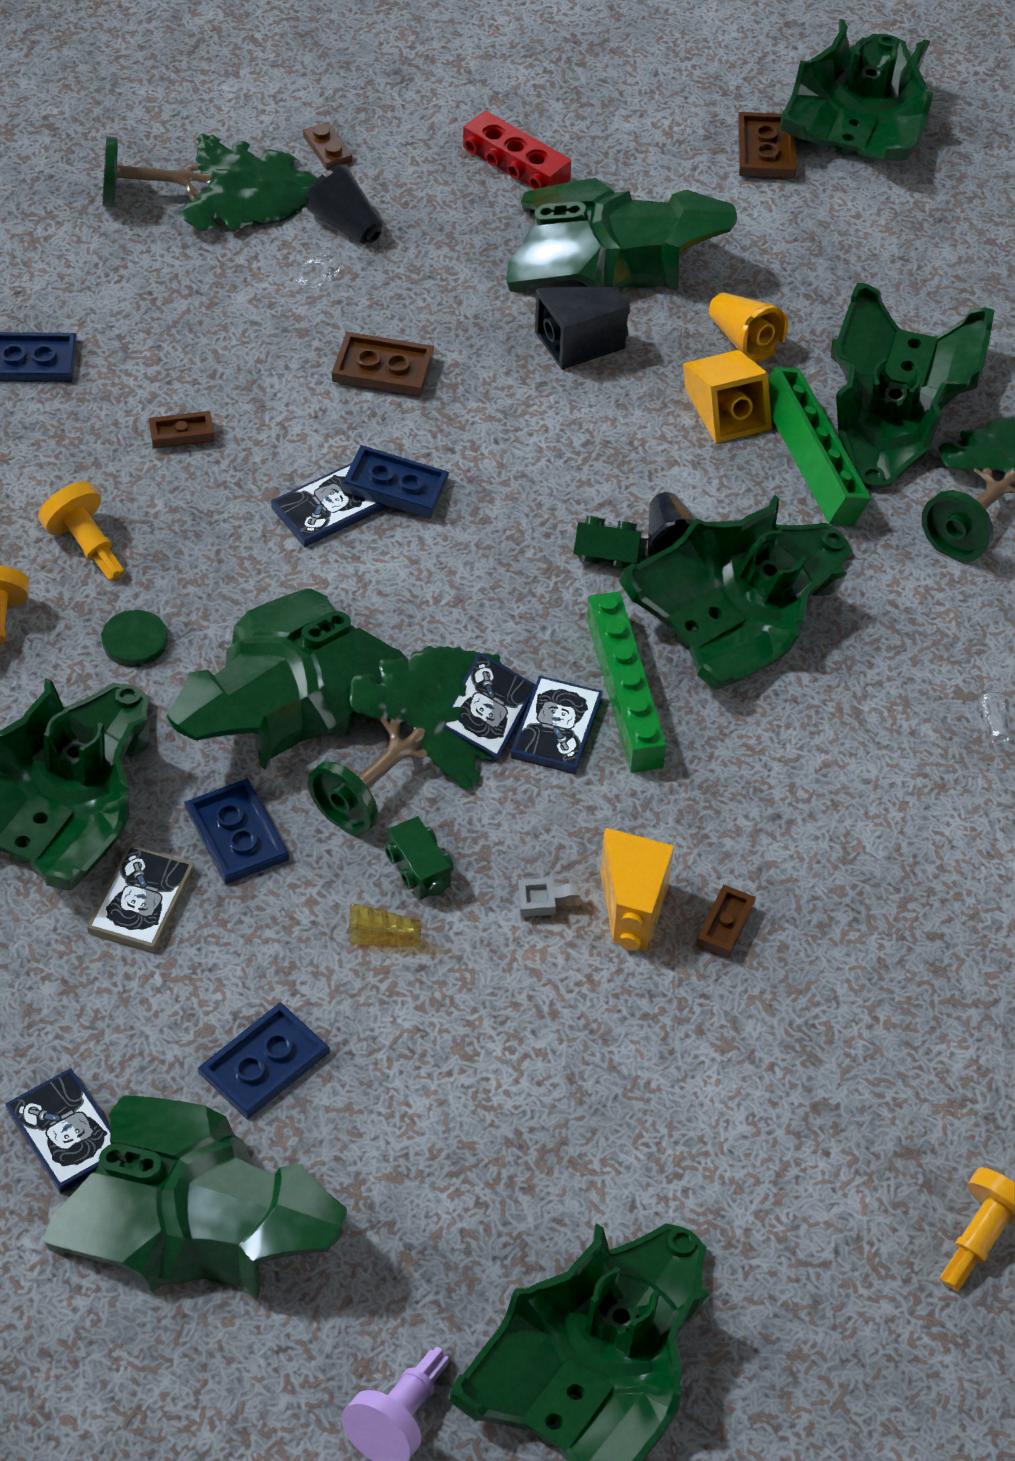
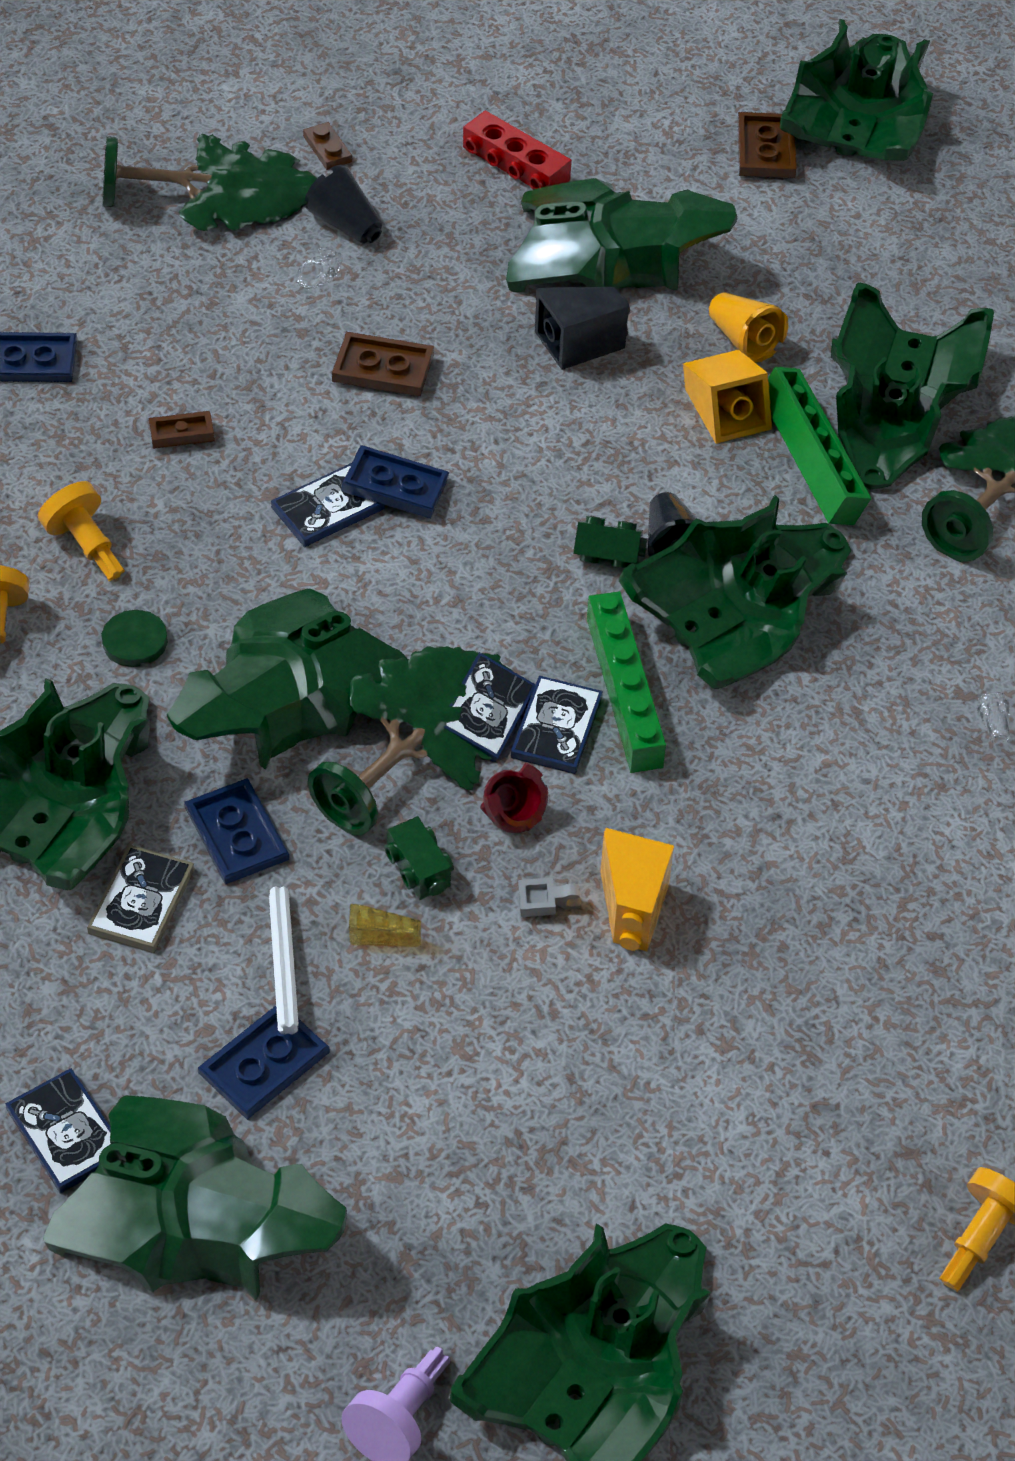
reddish brown plate [696,884,756,959] -> none
none -> white axle [269,886,299,1035]
none -> dark red helmet [480,763,549,833]

